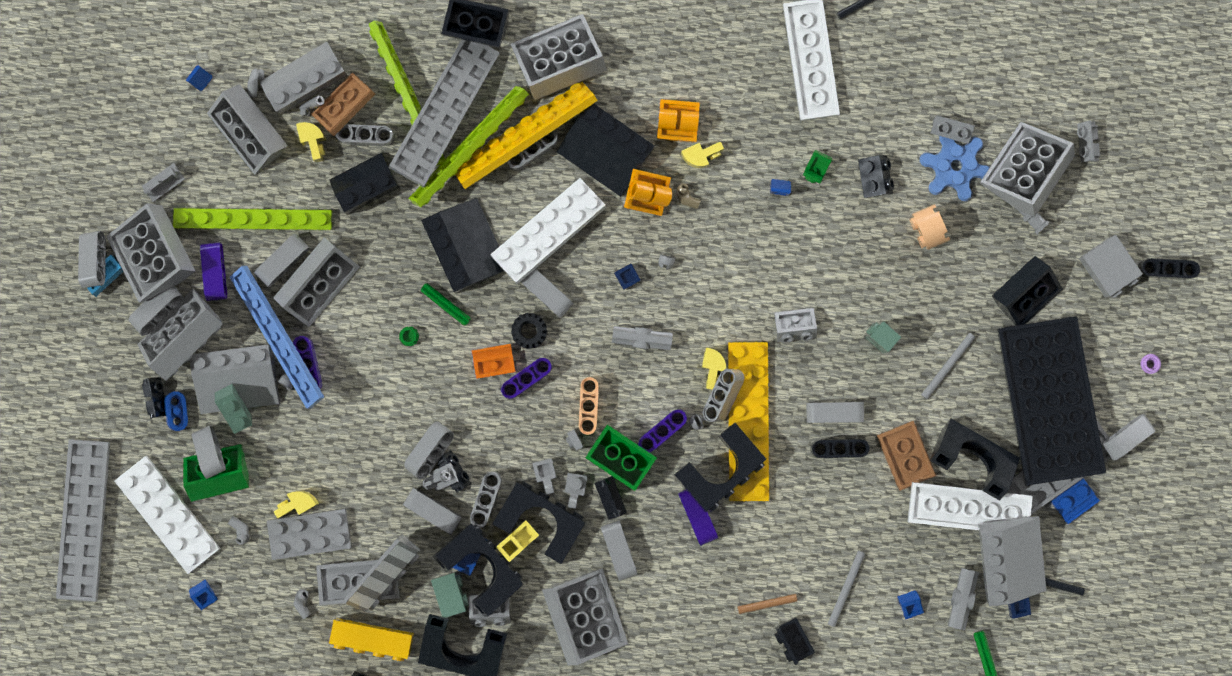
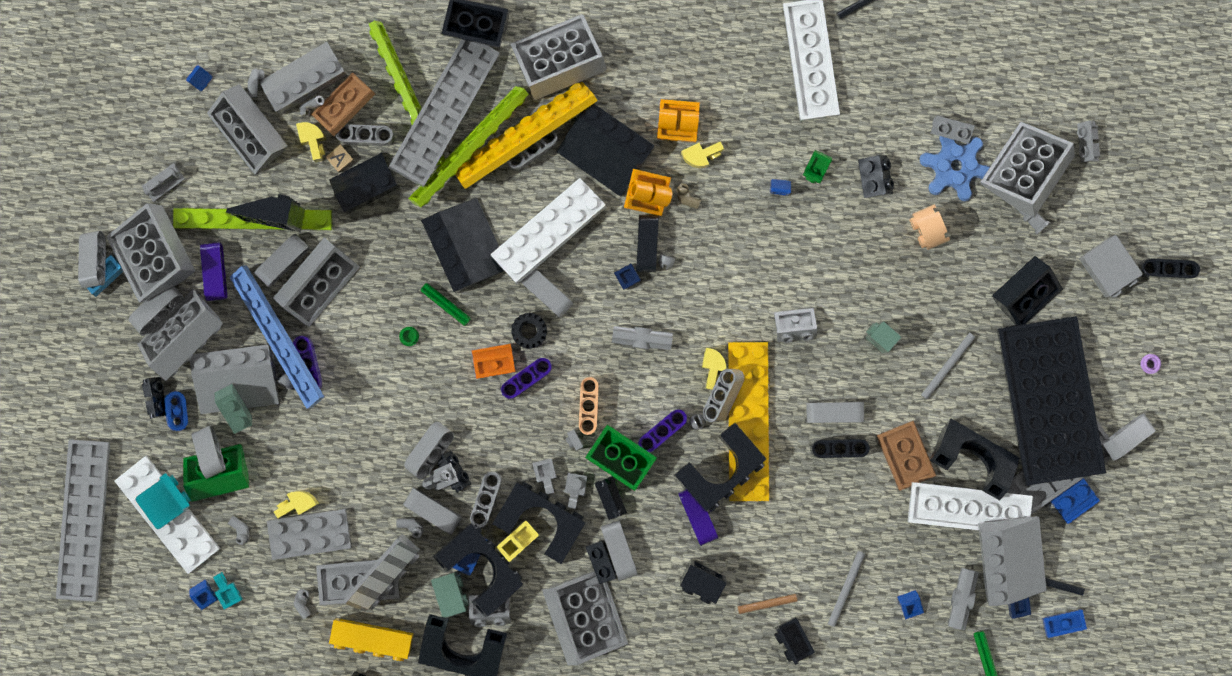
none -> teal bracket [135,473,191,529]
none -> teal plate [213,572,243,610]
none -> black slope [226,194,305,232]
none -> tan tile [326,144,354,172]
none -> light grey arm [396,518,424,538]
none -> black hinge [586,540,616,584]
none -> black beam [636,215,659,273]
none -> black brick [680,559,727,604]
none -> blue plate [1042,609,1087,638]

